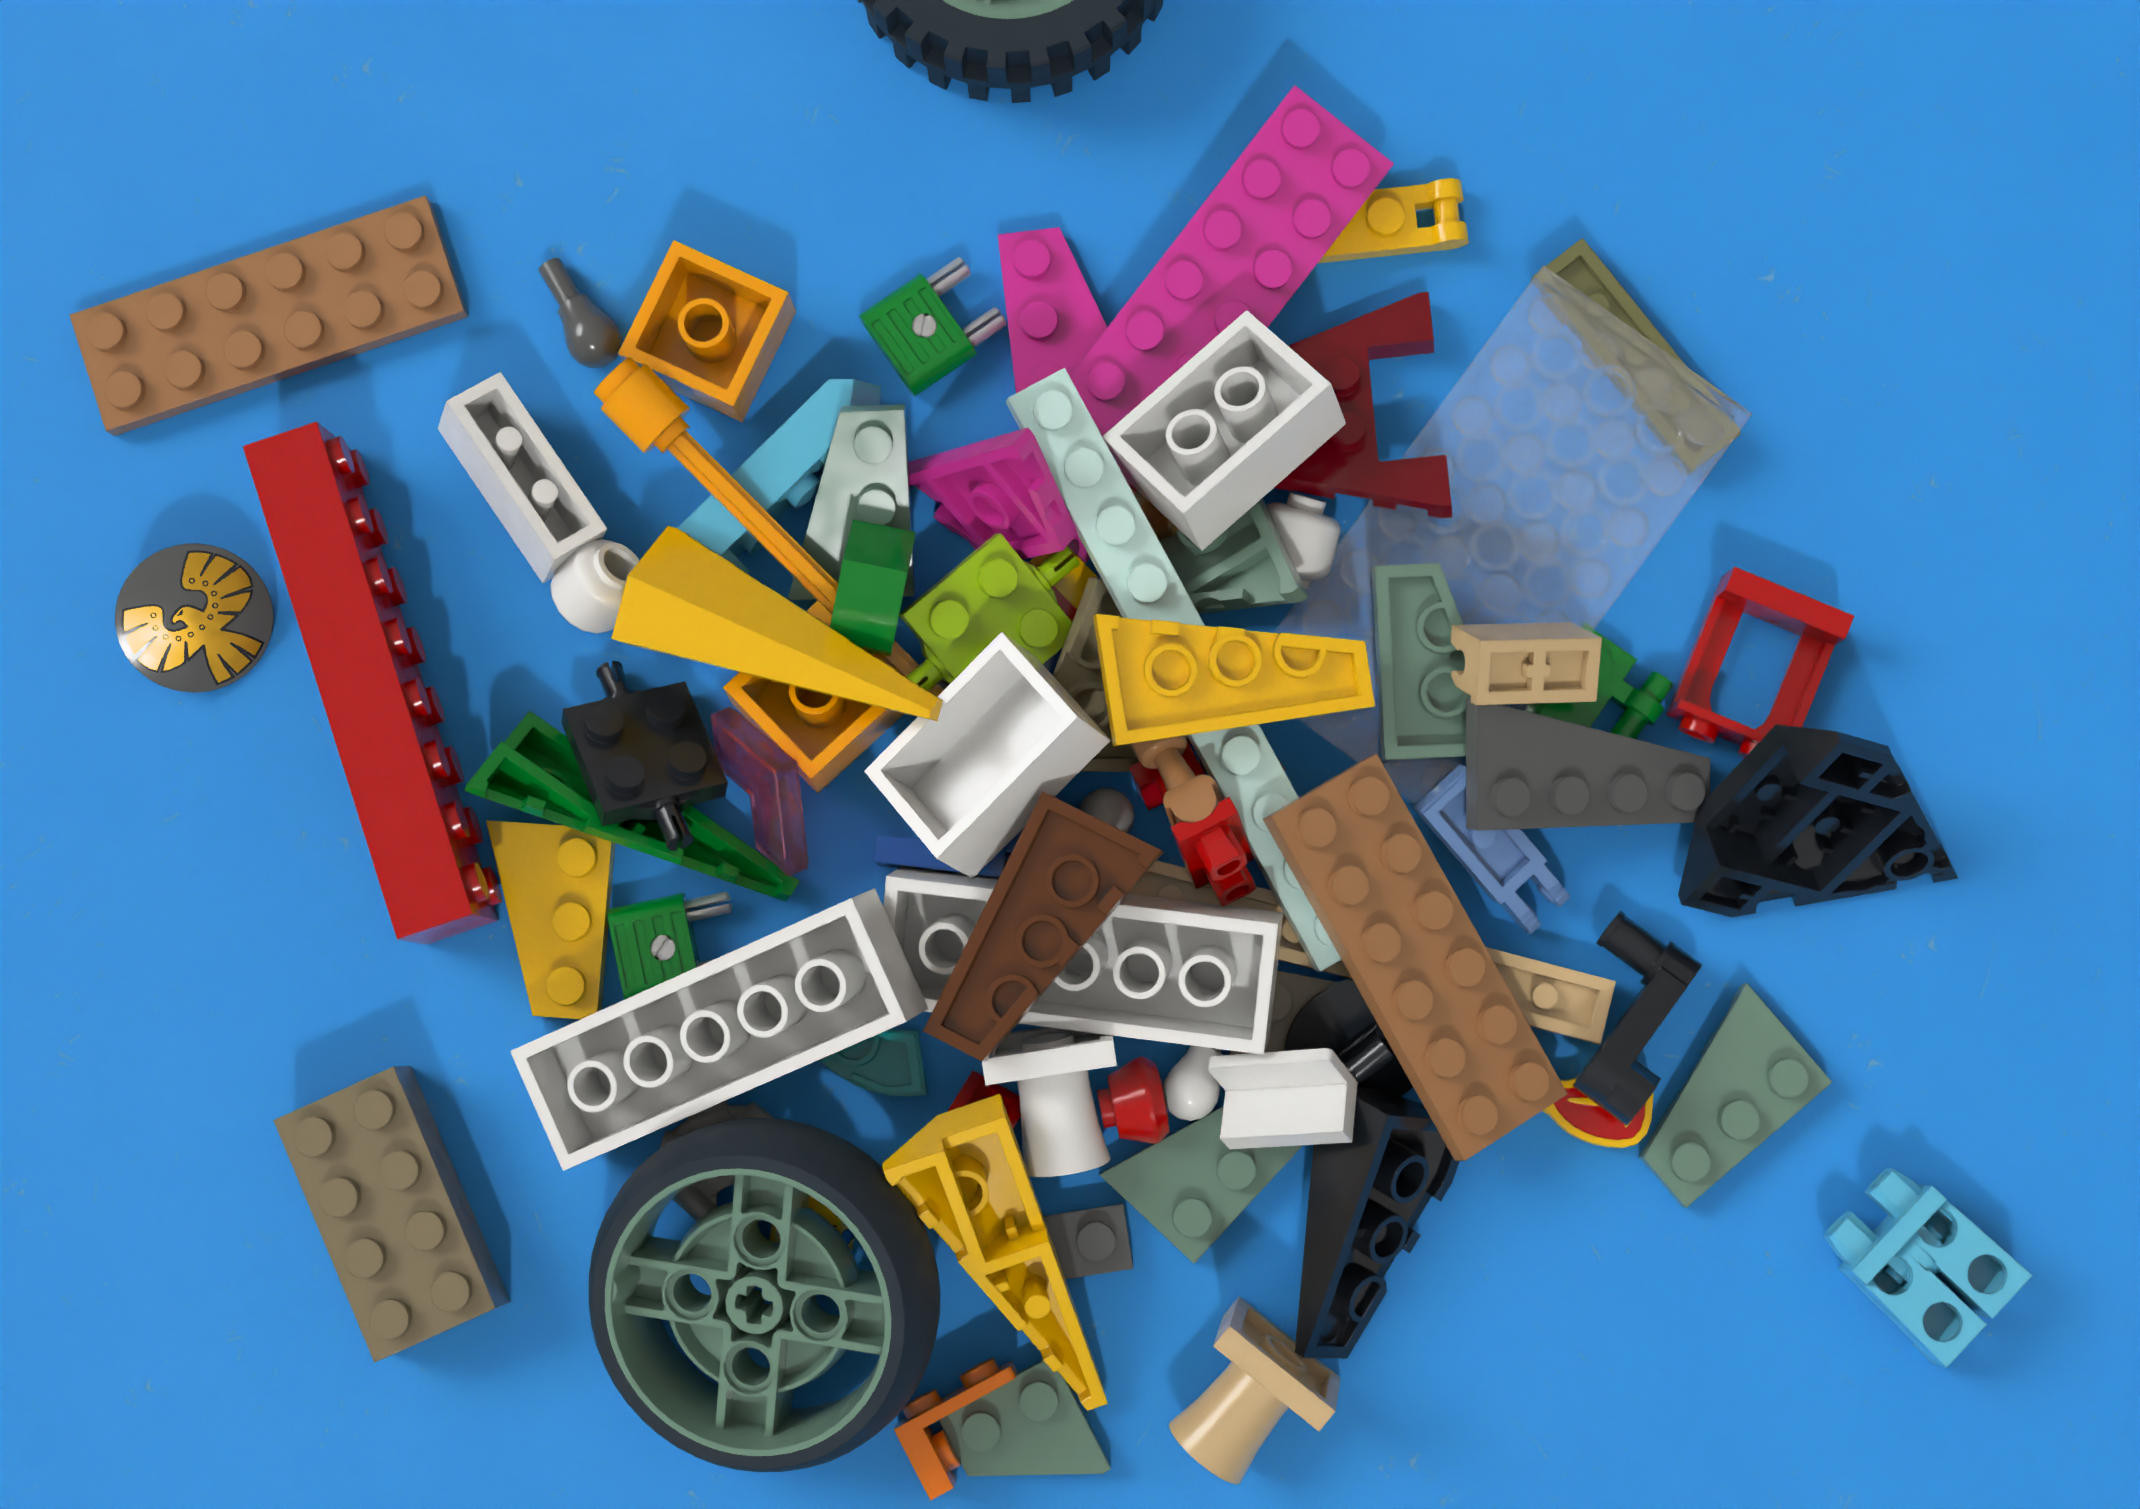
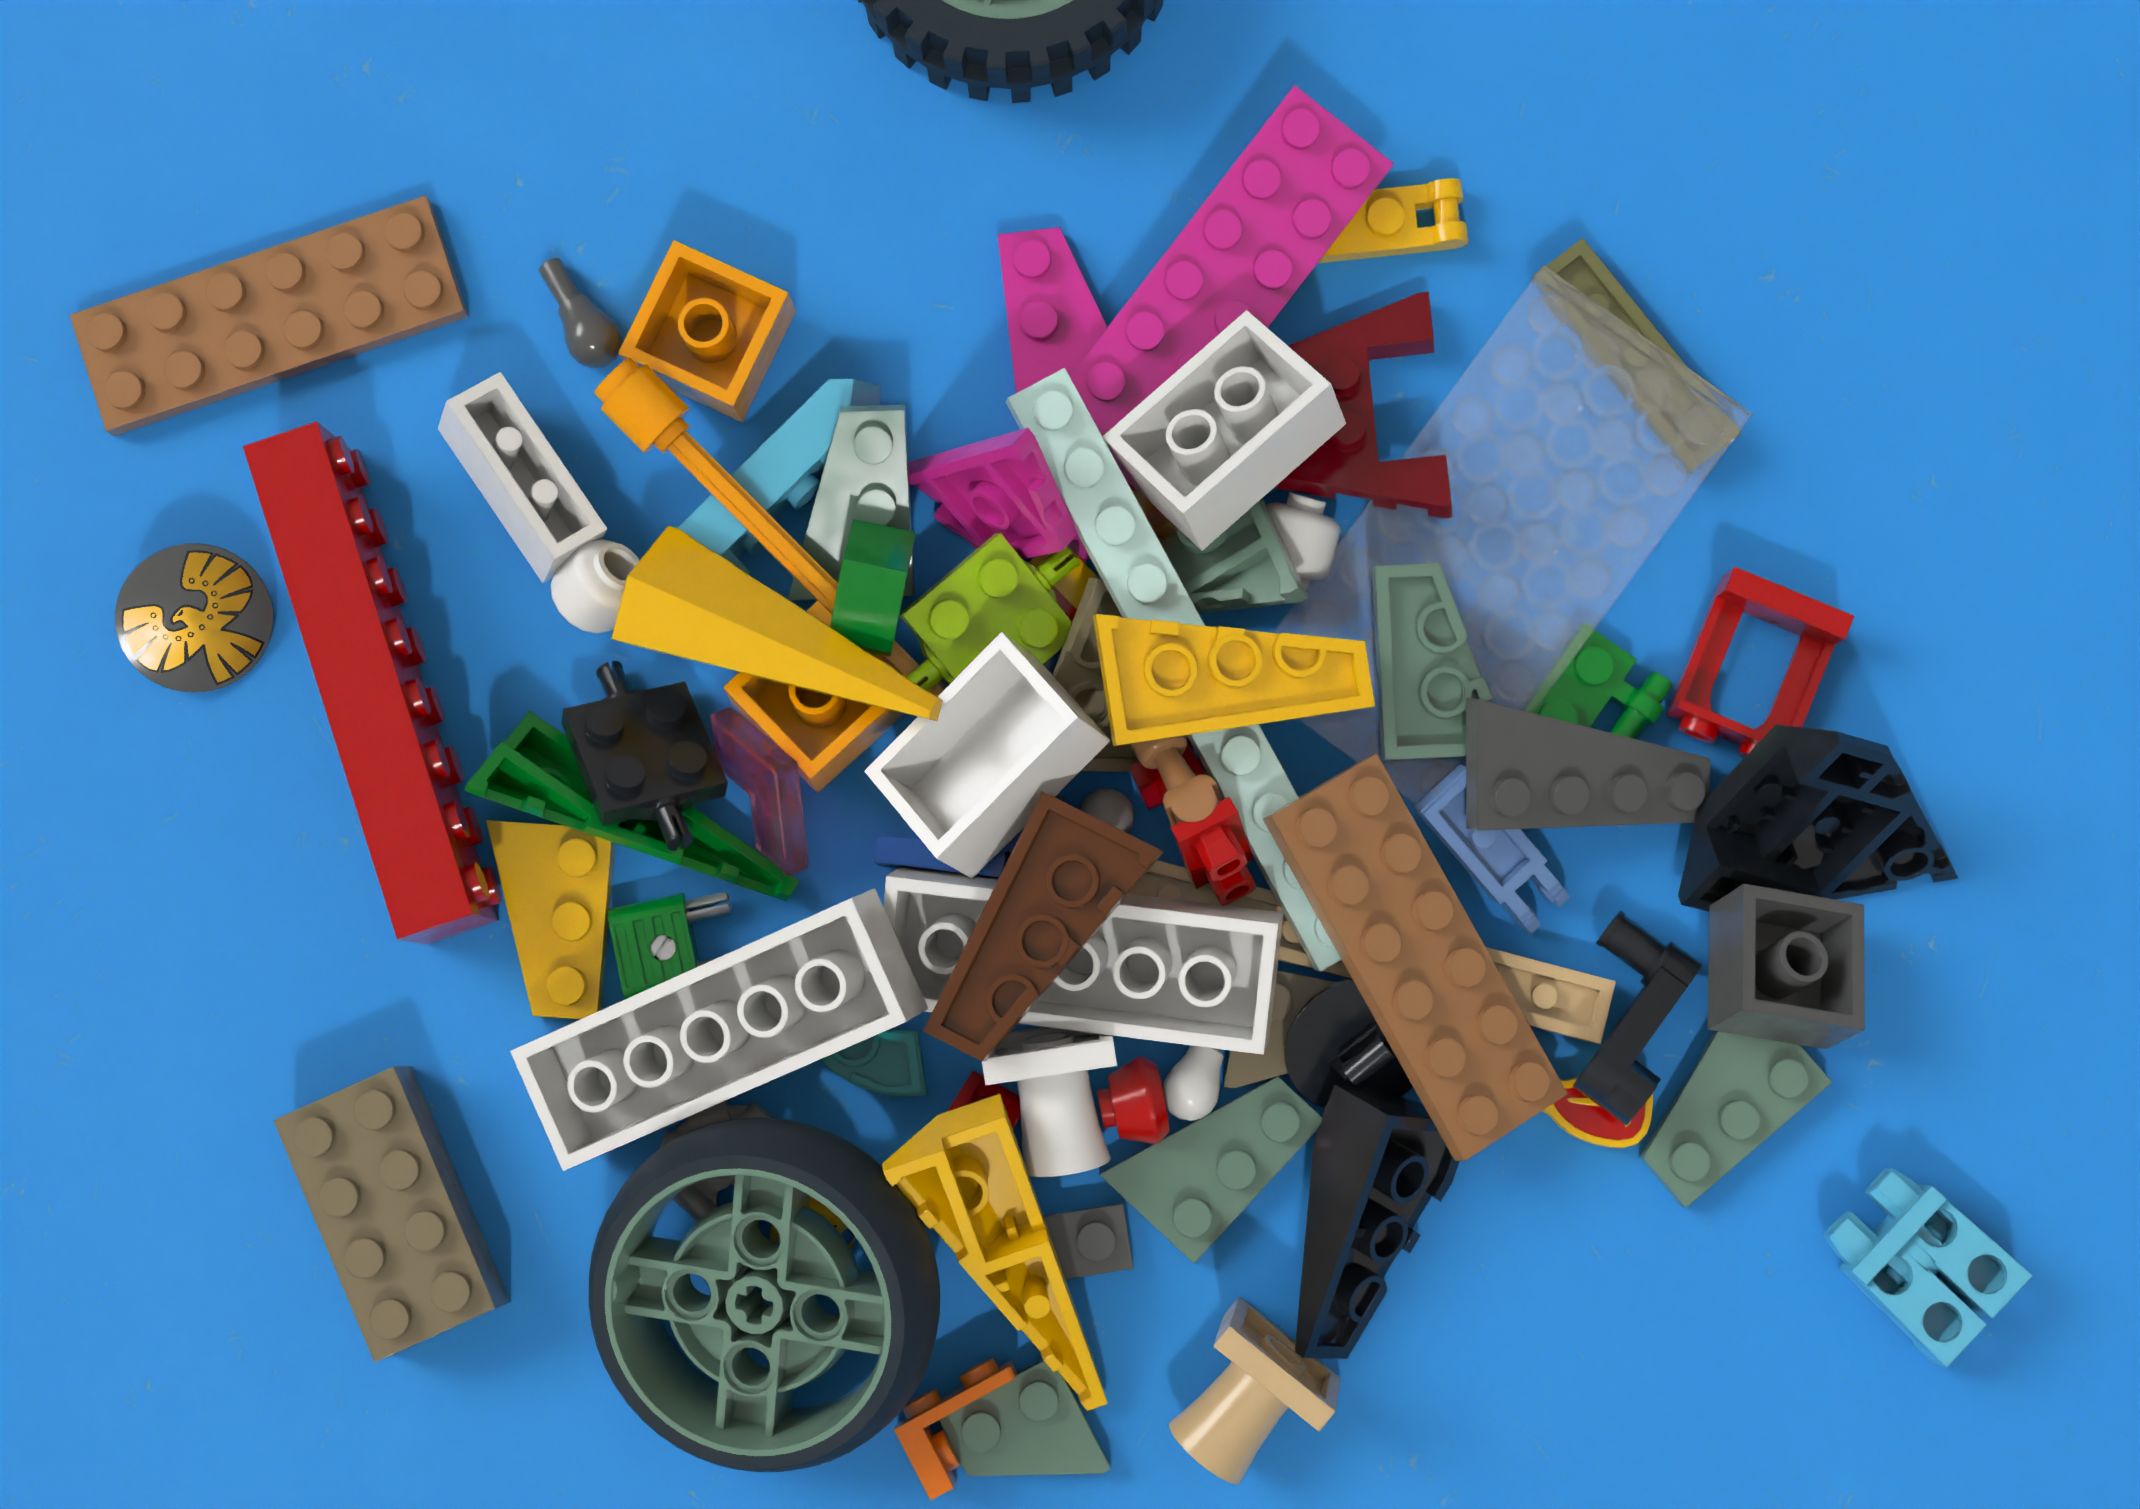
green piece [858,257,1006,397] -> none
white panel [1208,1048,1358,1149] -> none
tan hinge [1451,622,1602,705] -> none
none -> dark grey brick [1708,884,1865,1049]

